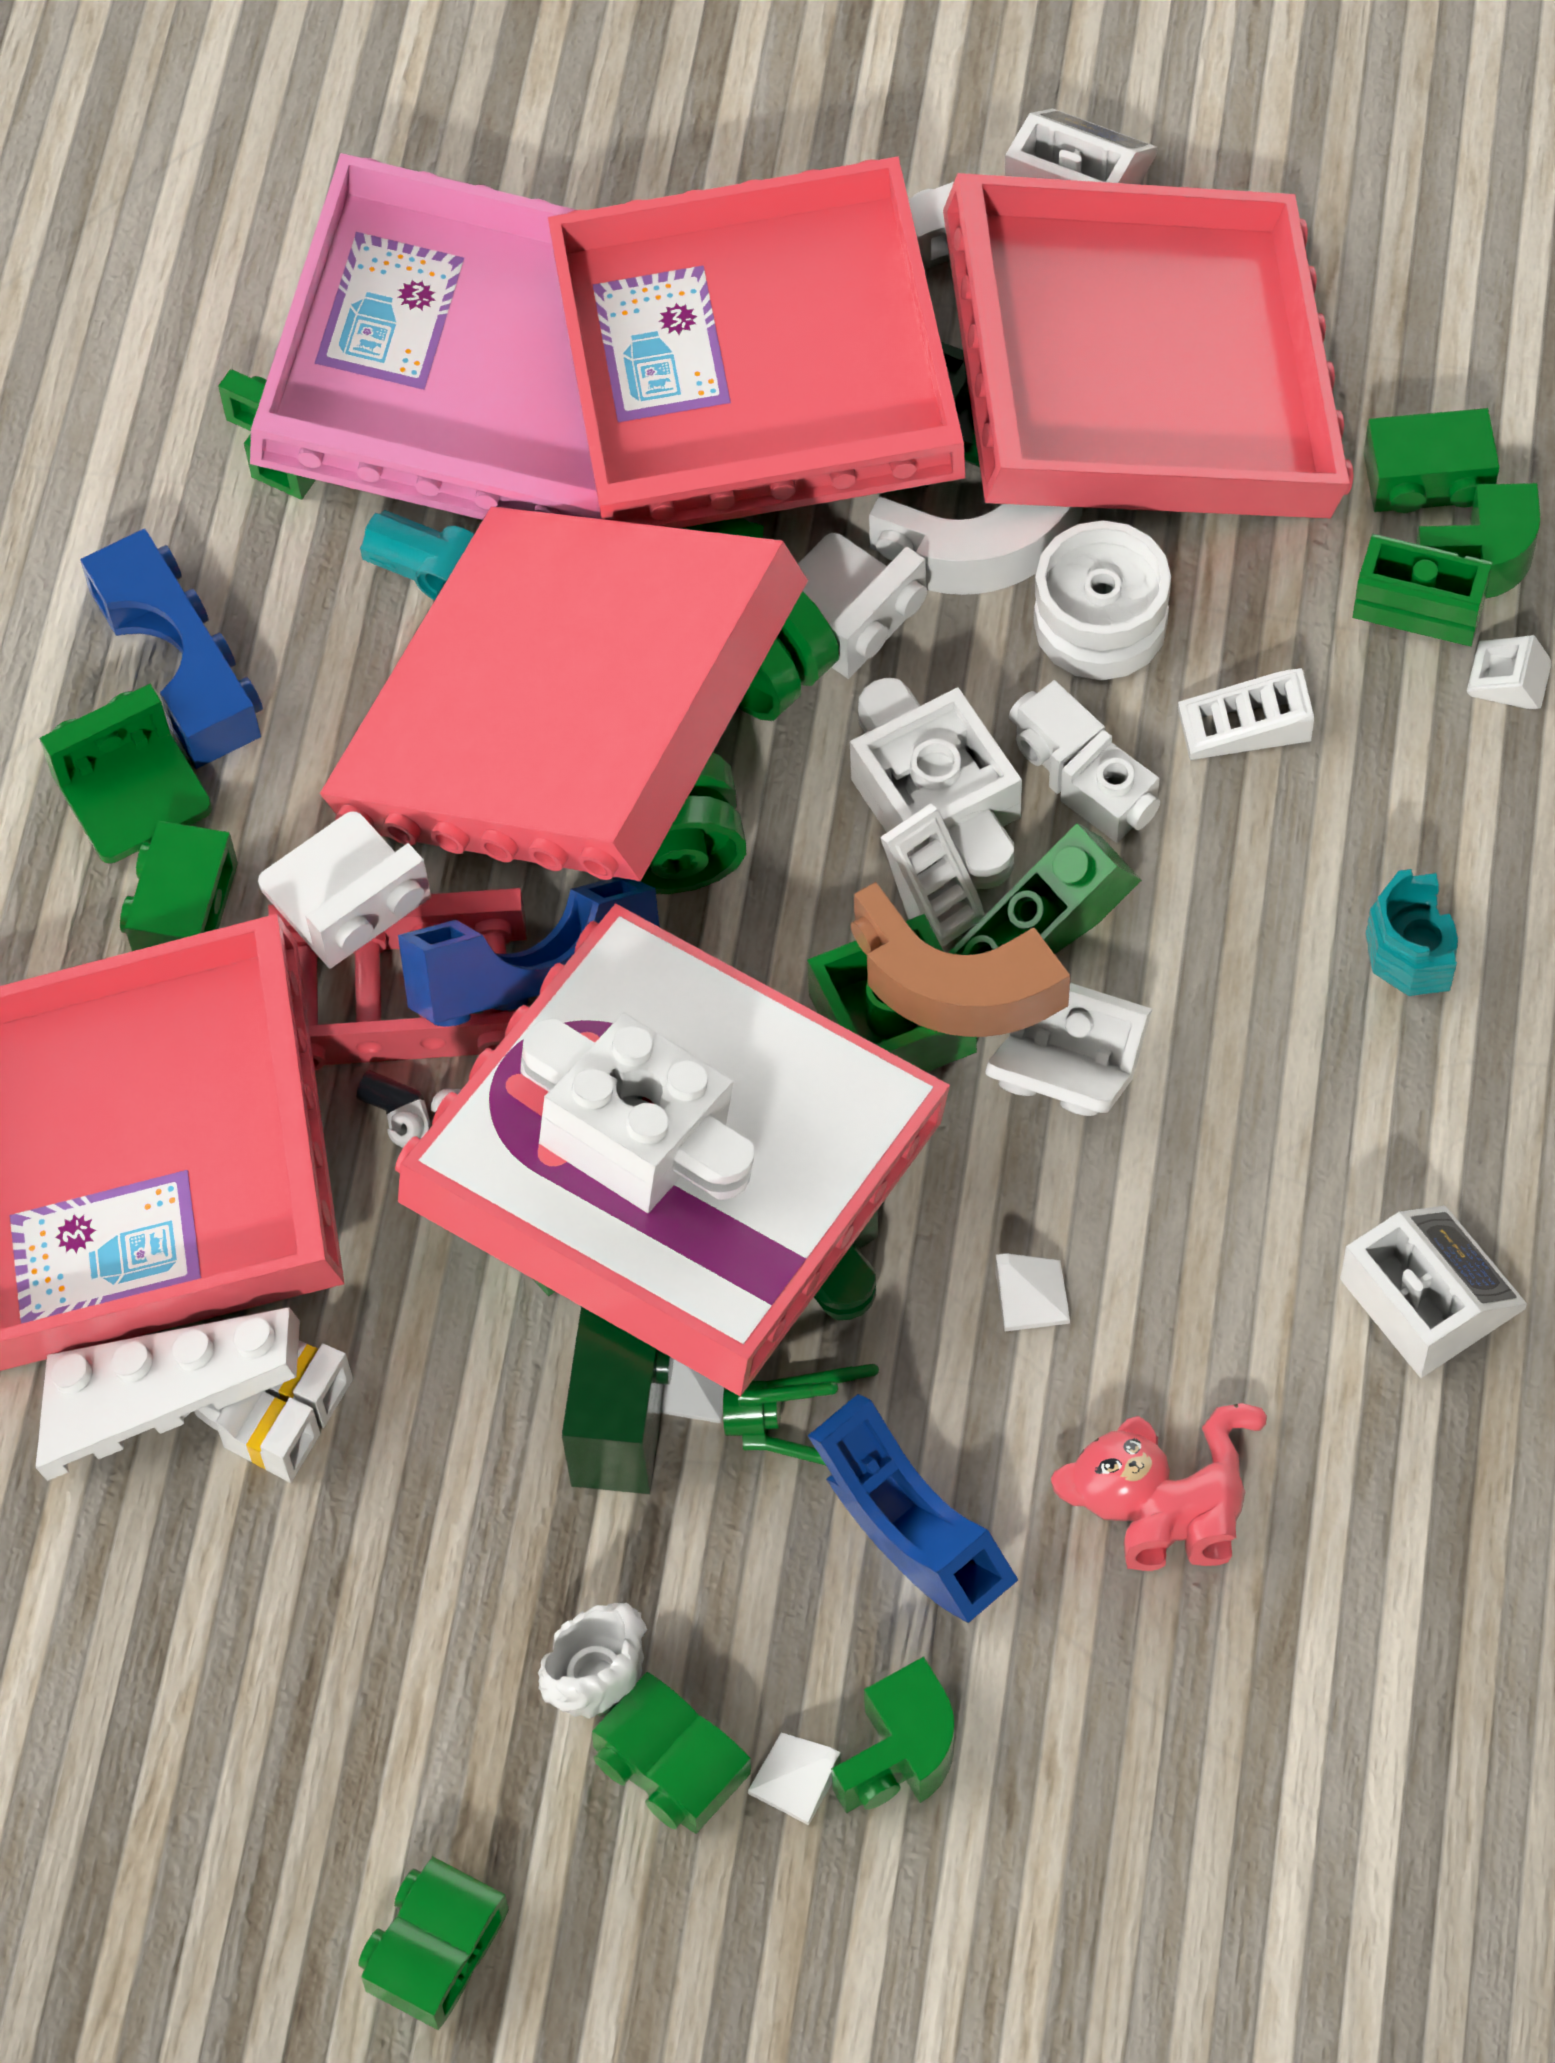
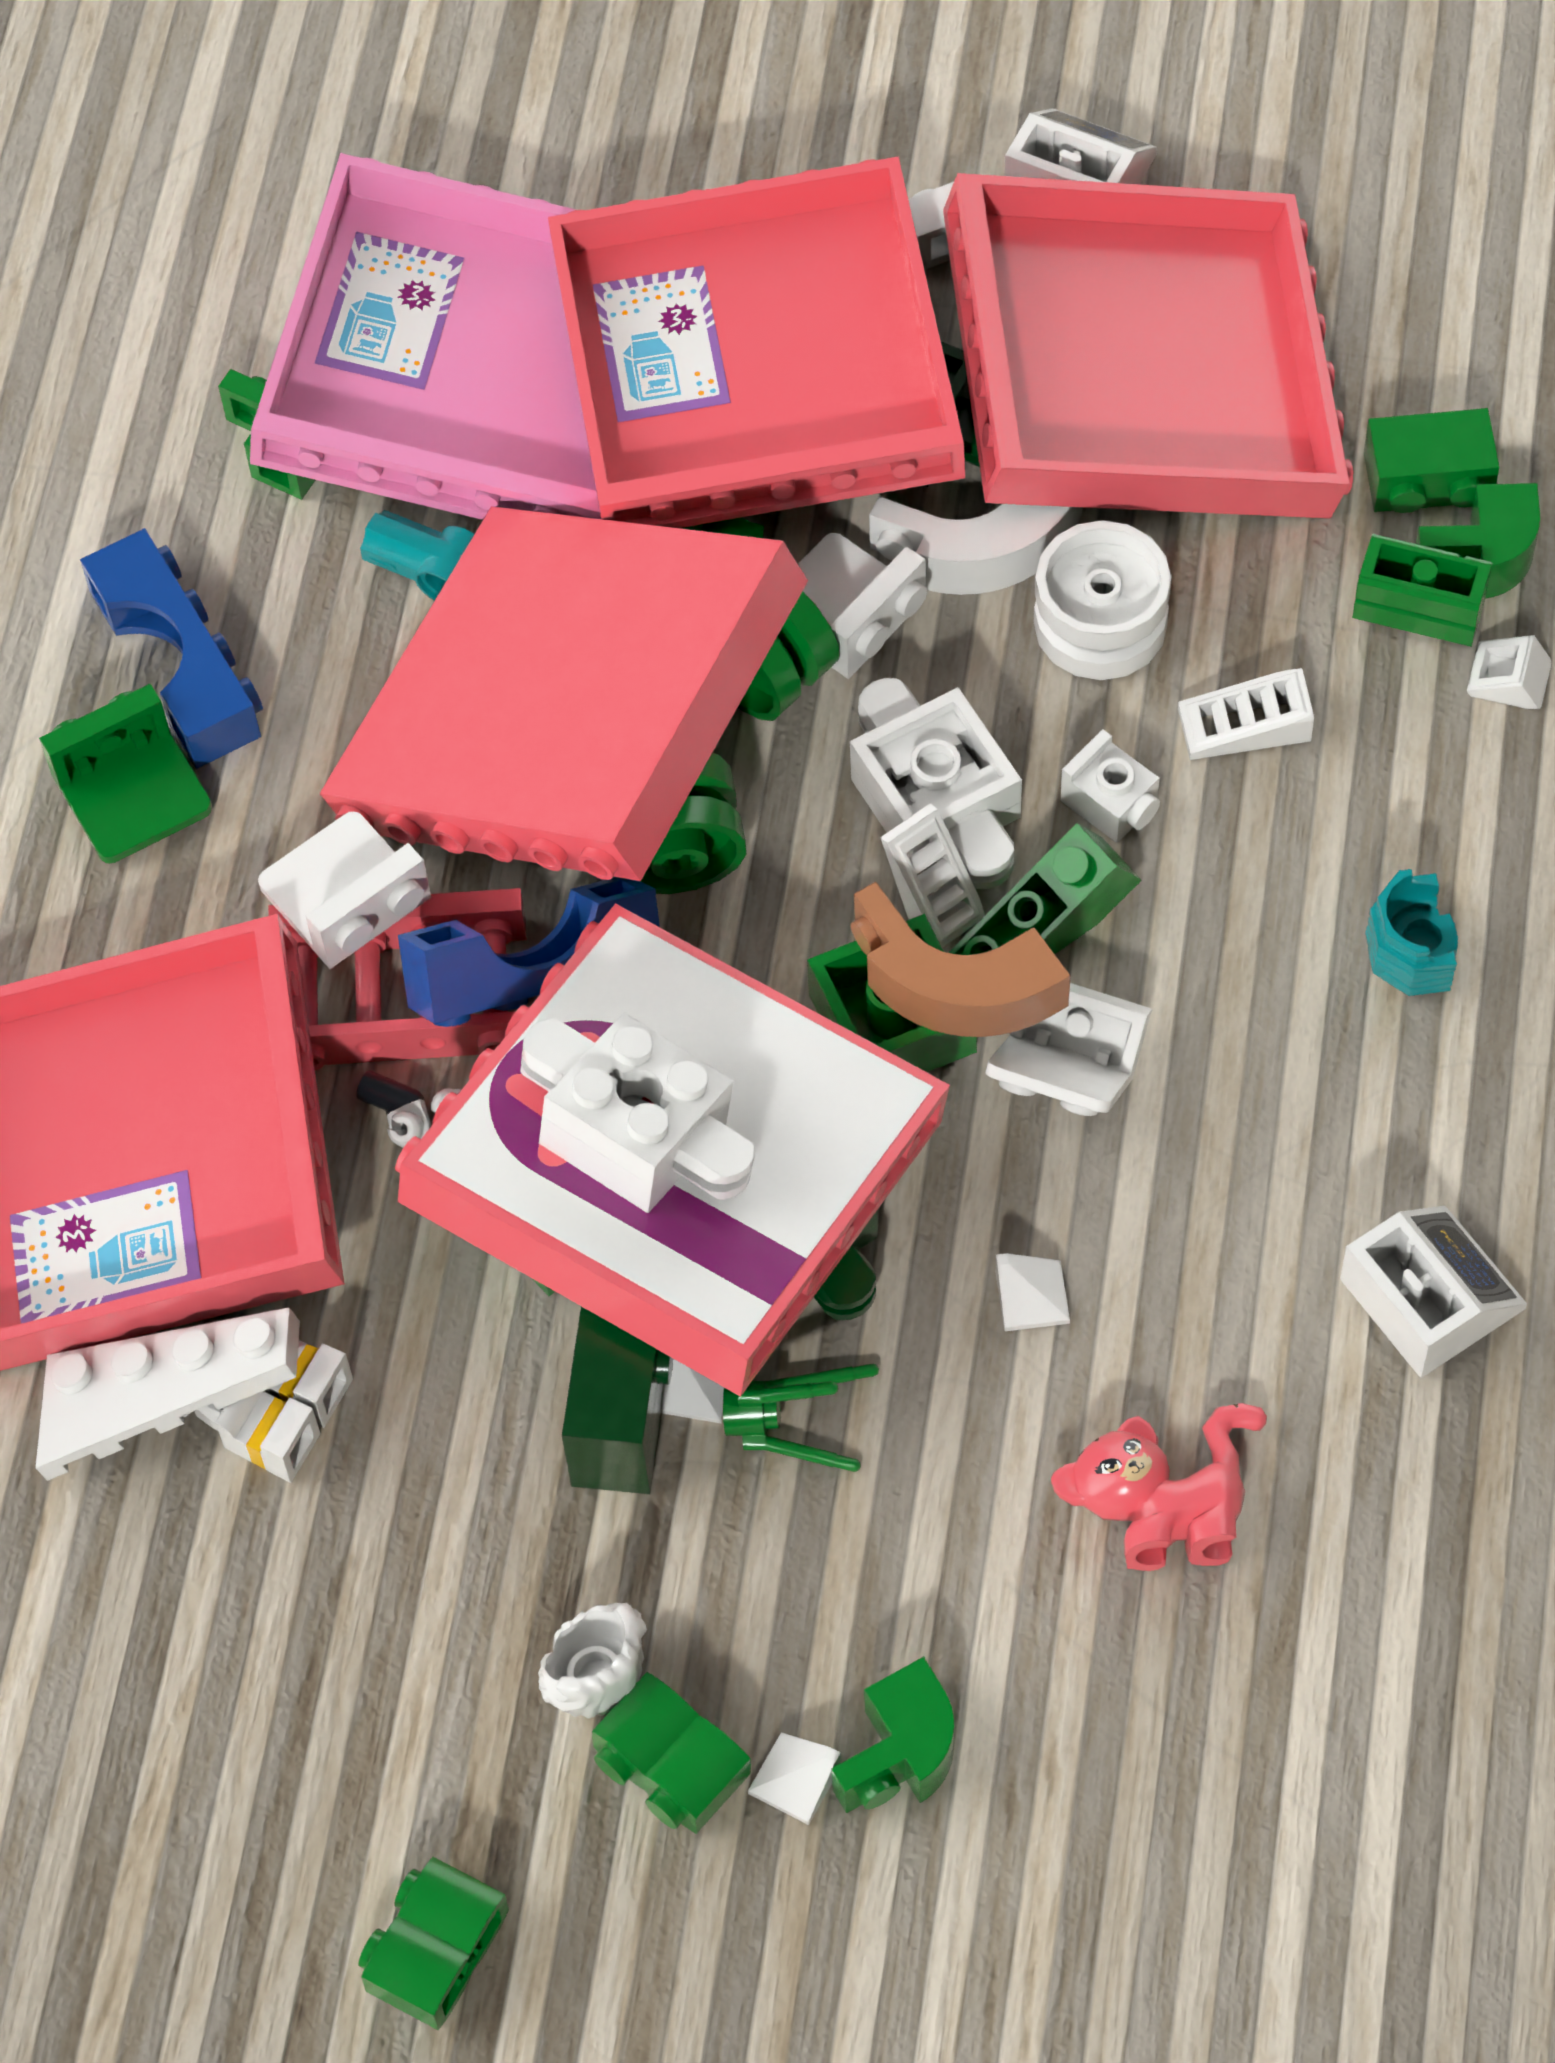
green brick [120,820,238,951] -> none
blue arch [808,1394,1018,1623] -> none
white brick [1009,680,1105,794] -> none

